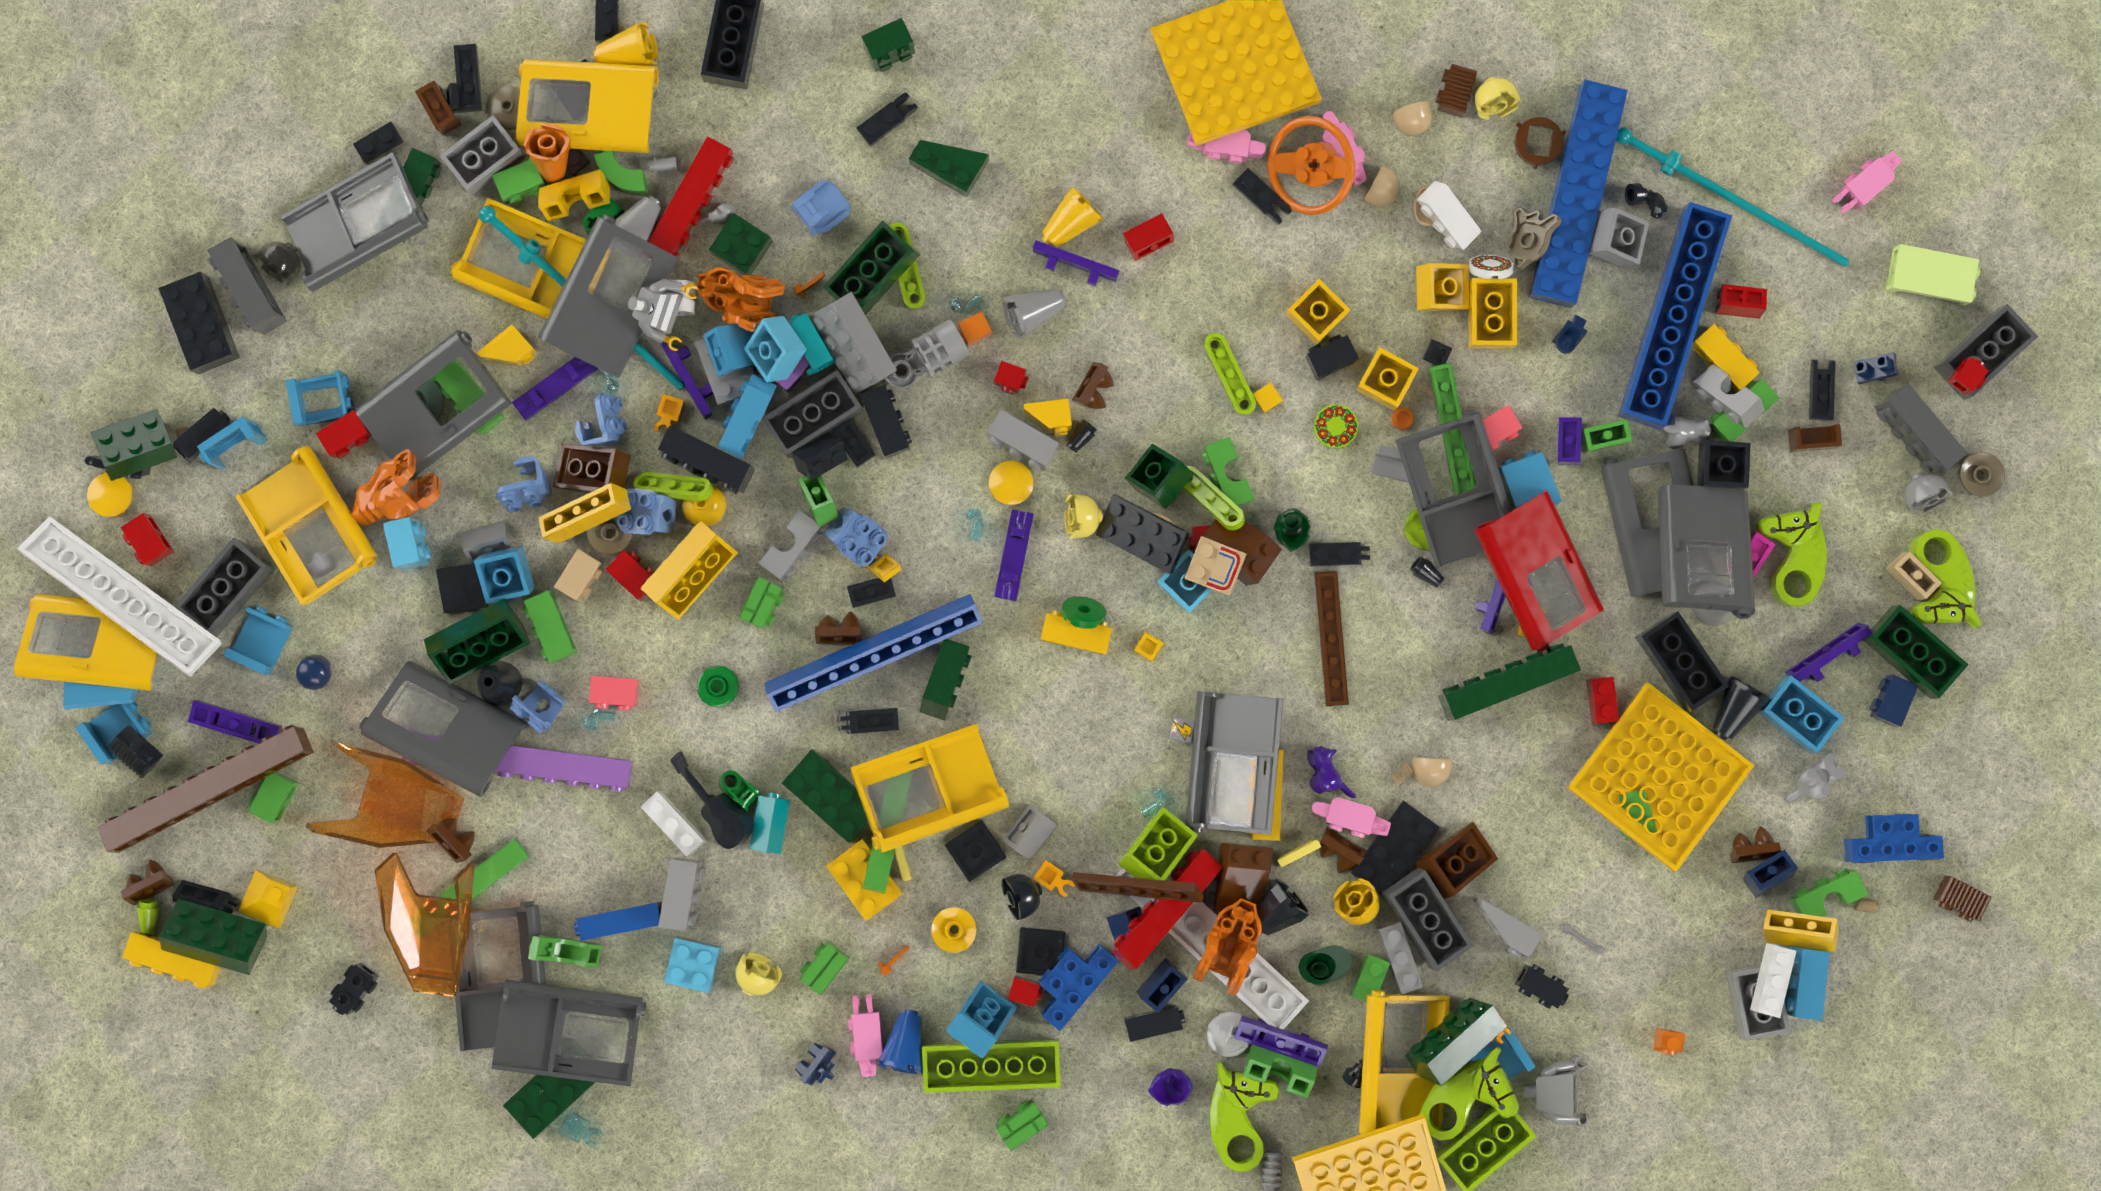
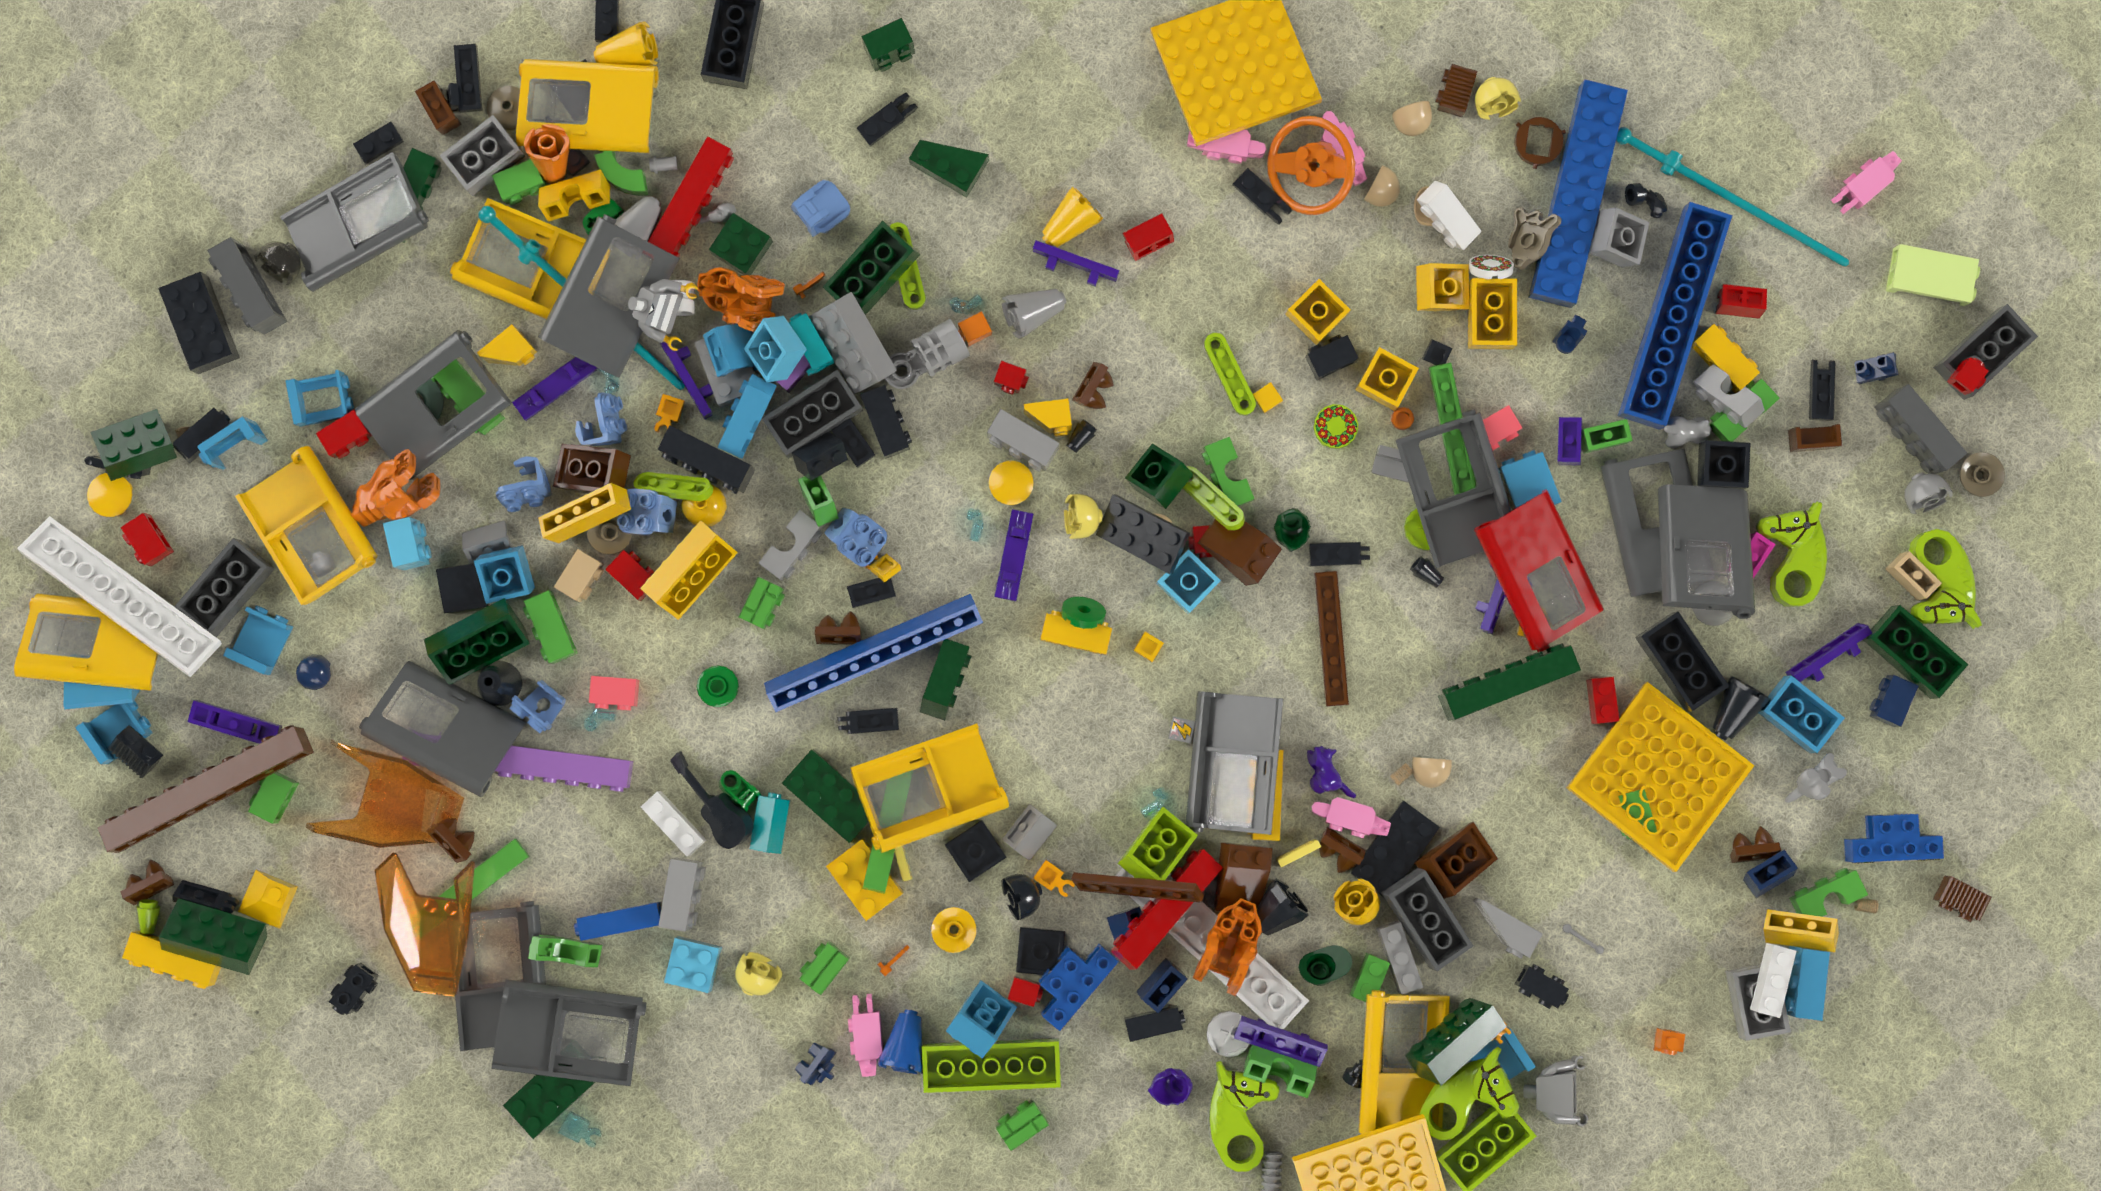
tan slope [1184,536,1247,596] -> none

